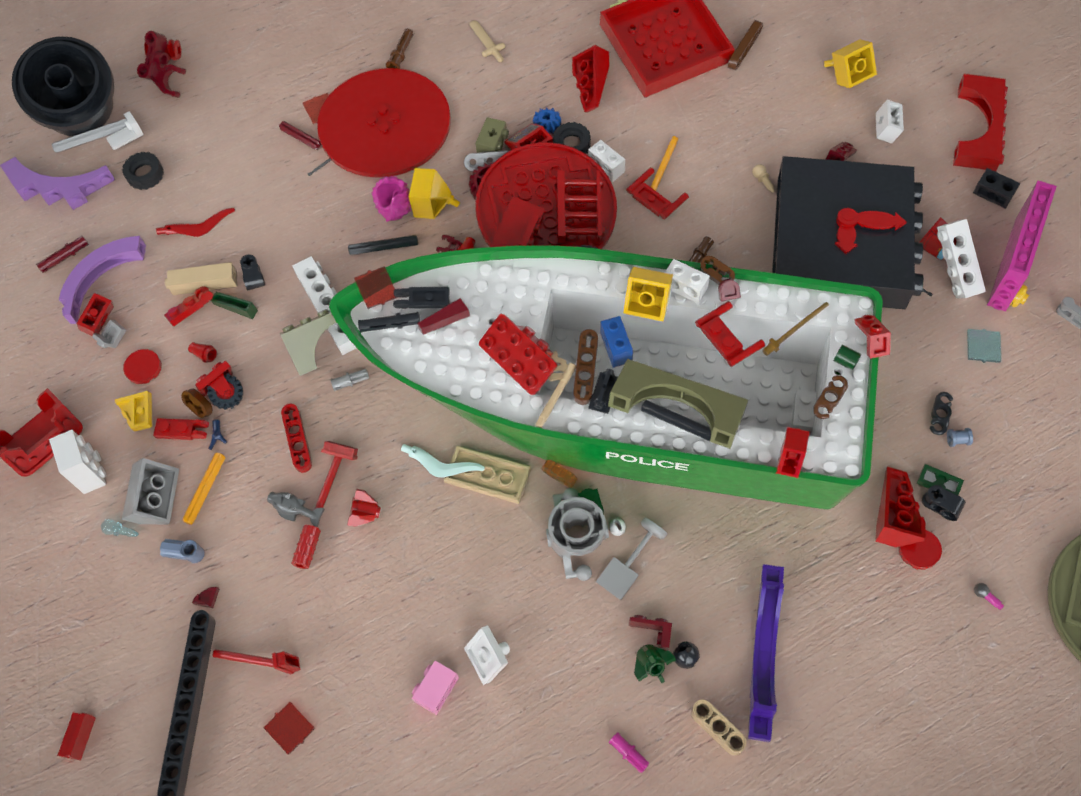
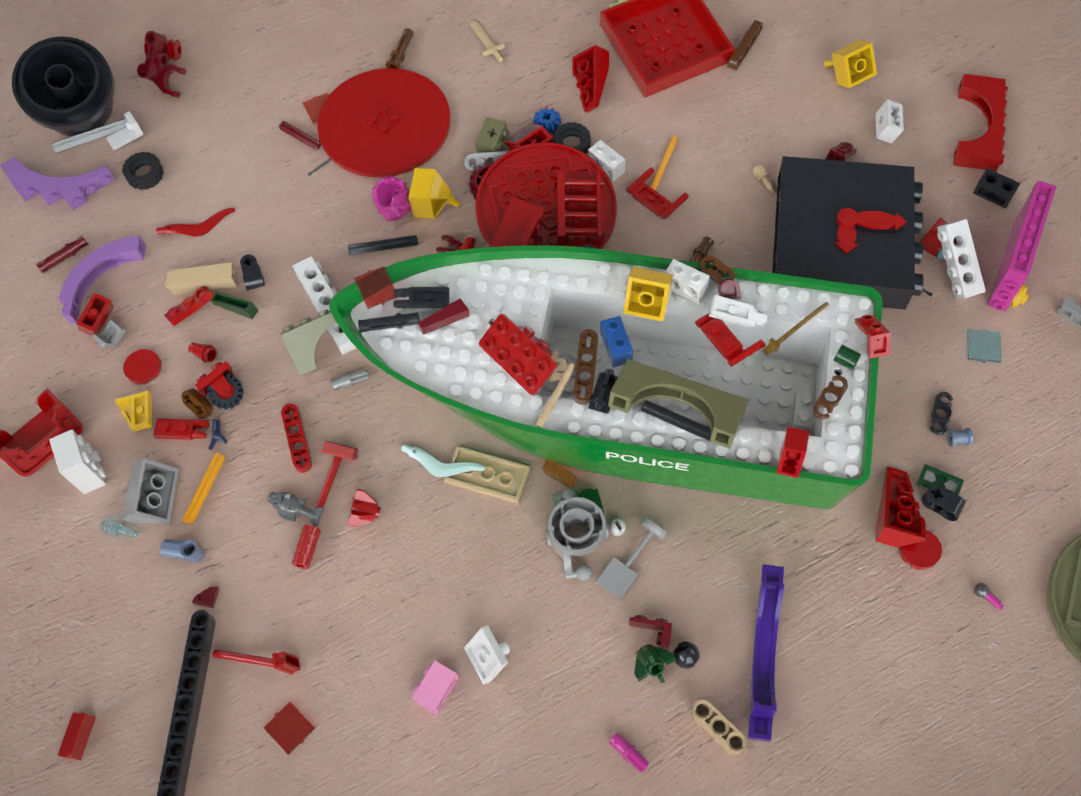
none -> white hinge [709,295,768,328]

